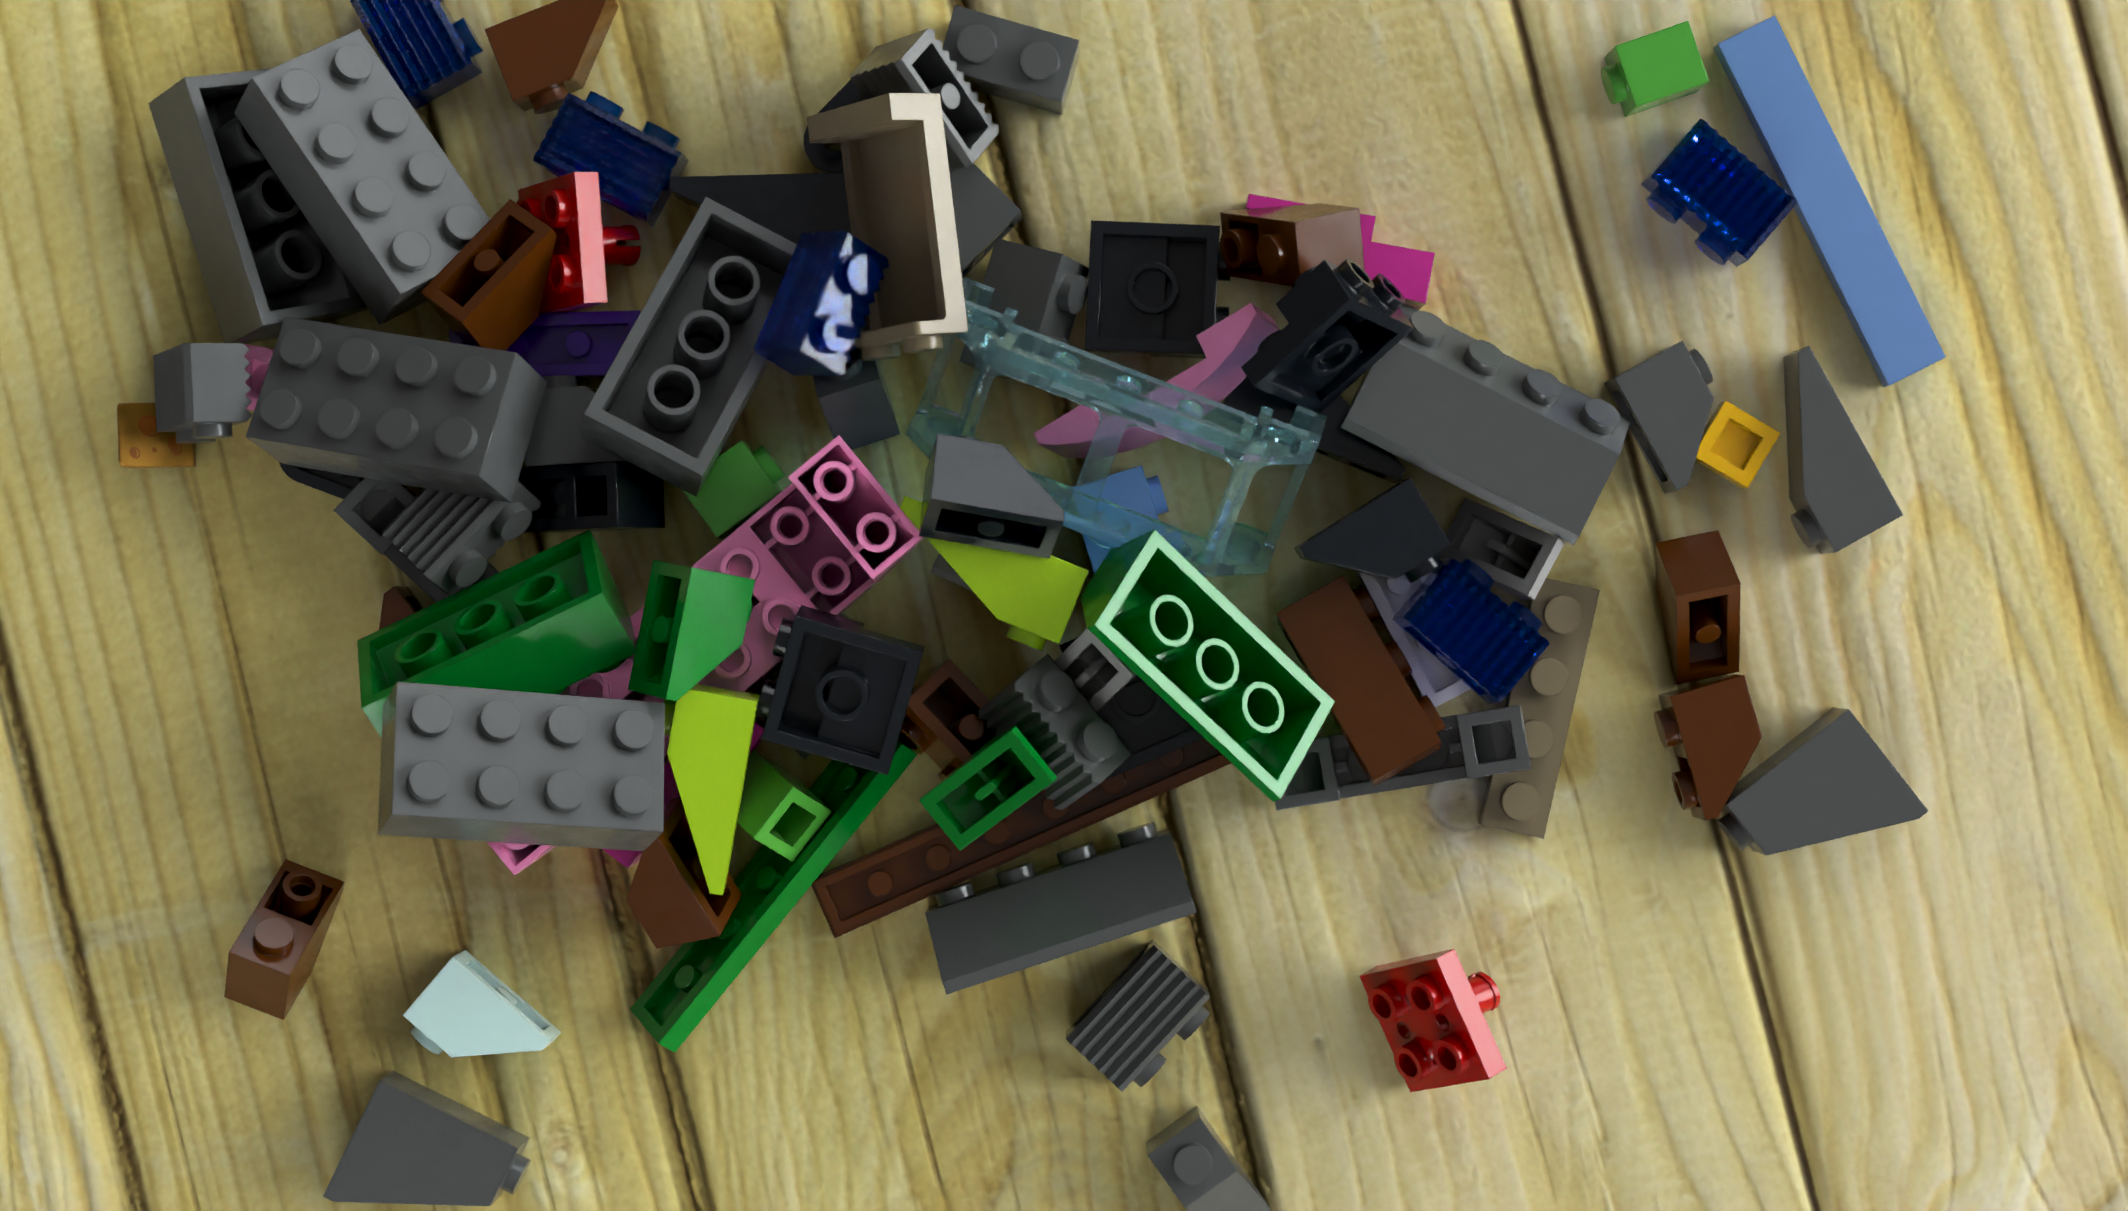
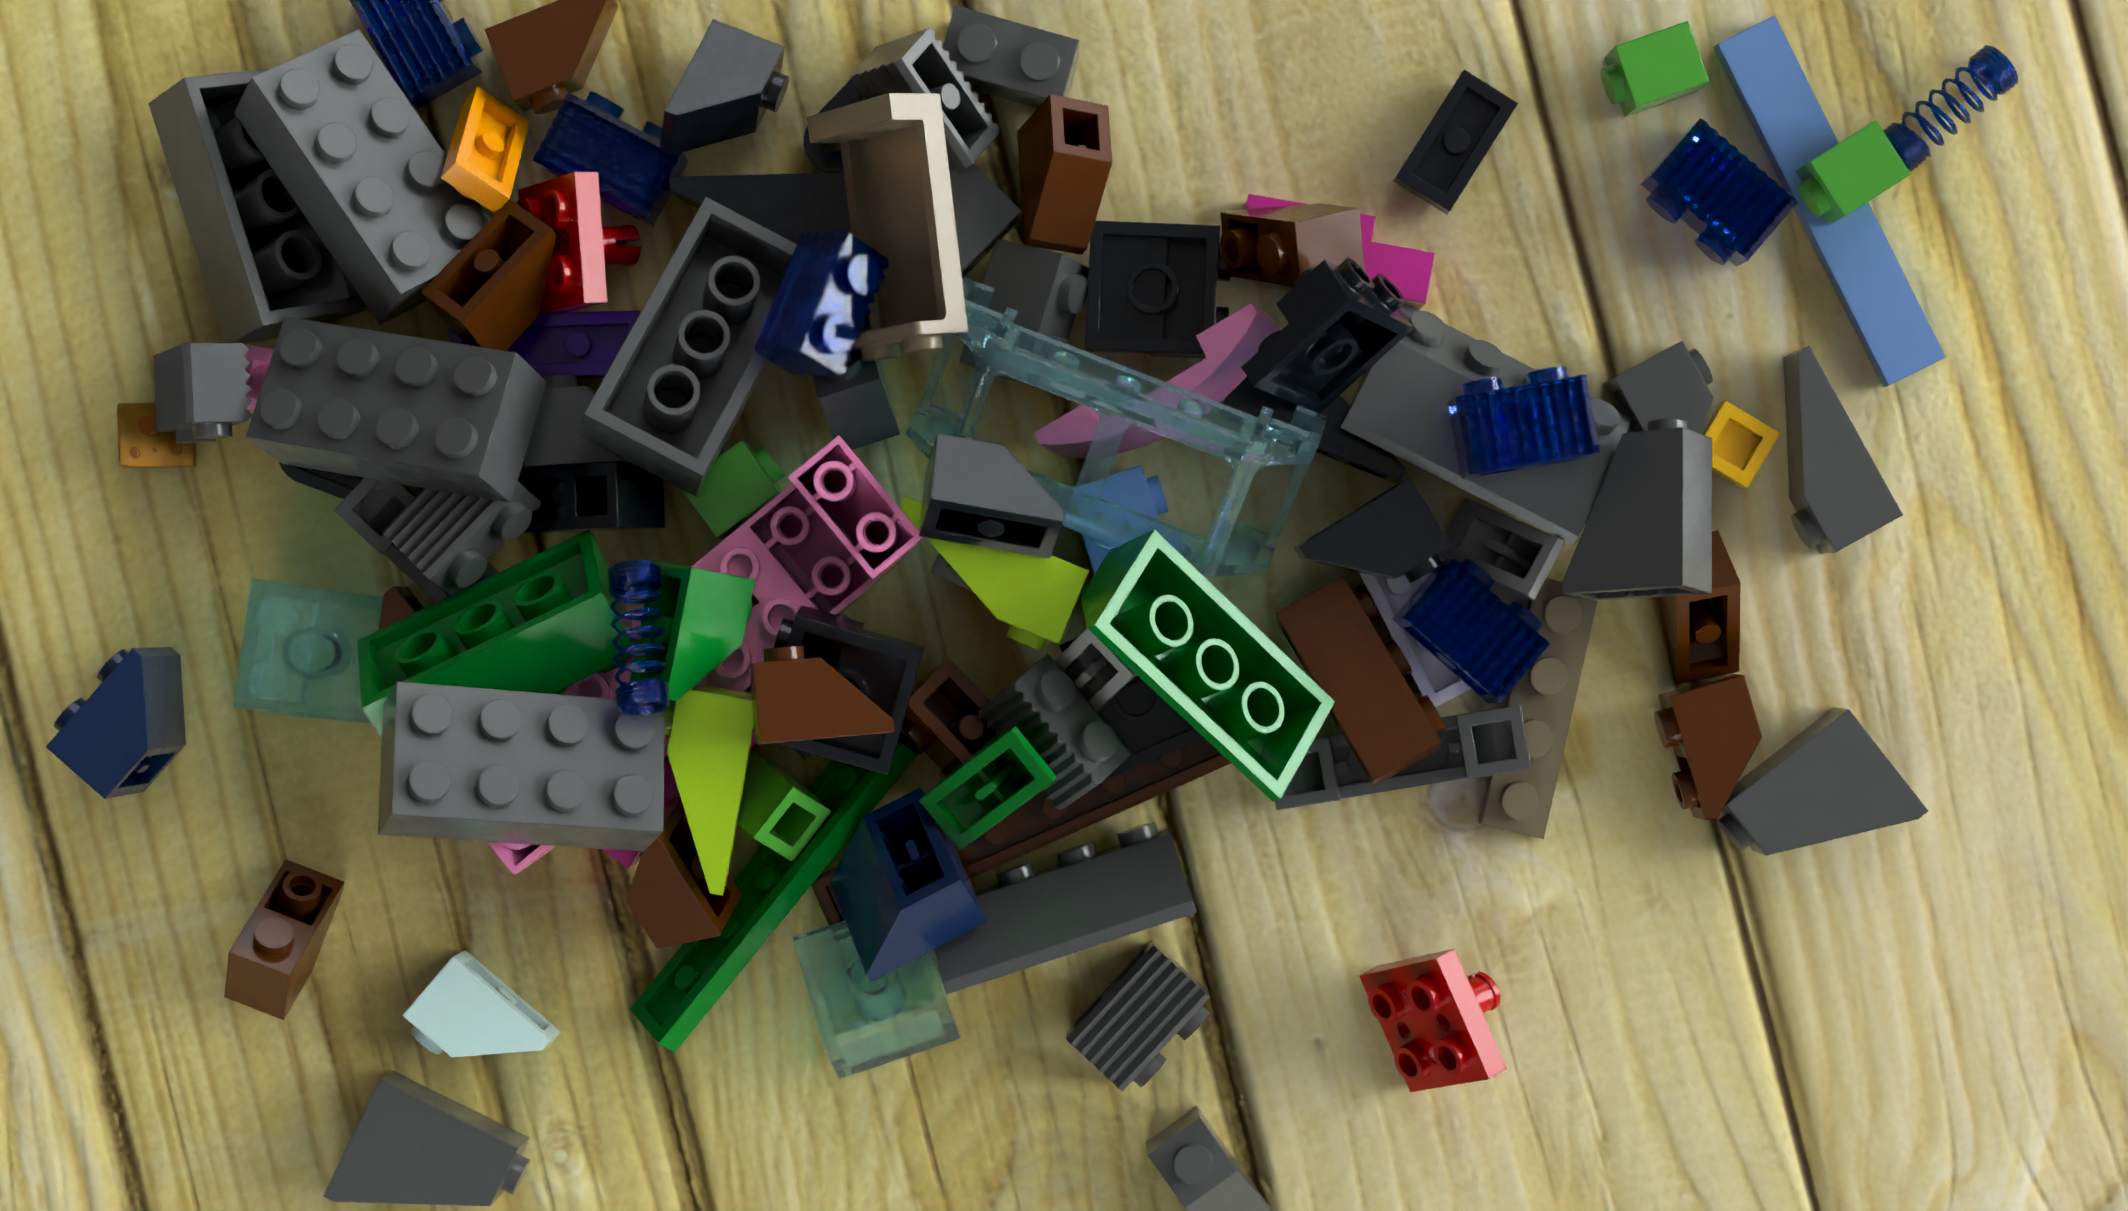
none -> dark blue slope [46,647,186,799]
none -> clear light blue slope [233,579,383,723]
none -> light orange plate [441,85,530,214]
none -> clear blue piece [608,560,670,715]
none -> black slope [660,19,789,155]
none -> reddish brown slope [749,646,894,744]
none -> clear light blue slope [793,920,961,1079]
none -> dark blue slope [830,787,987,982]
none -> reddish brown slope [1017,94,1112,255]
none -> black plate [1393,70,1518,215]
none -> clear blue brick [1448,366,1600,480]
none -> dark grey slope [1563,419,1712,601]
none -> bright green brick [1795,120,1911,225]
none -> clear blue piece [1883,45,2018,172]

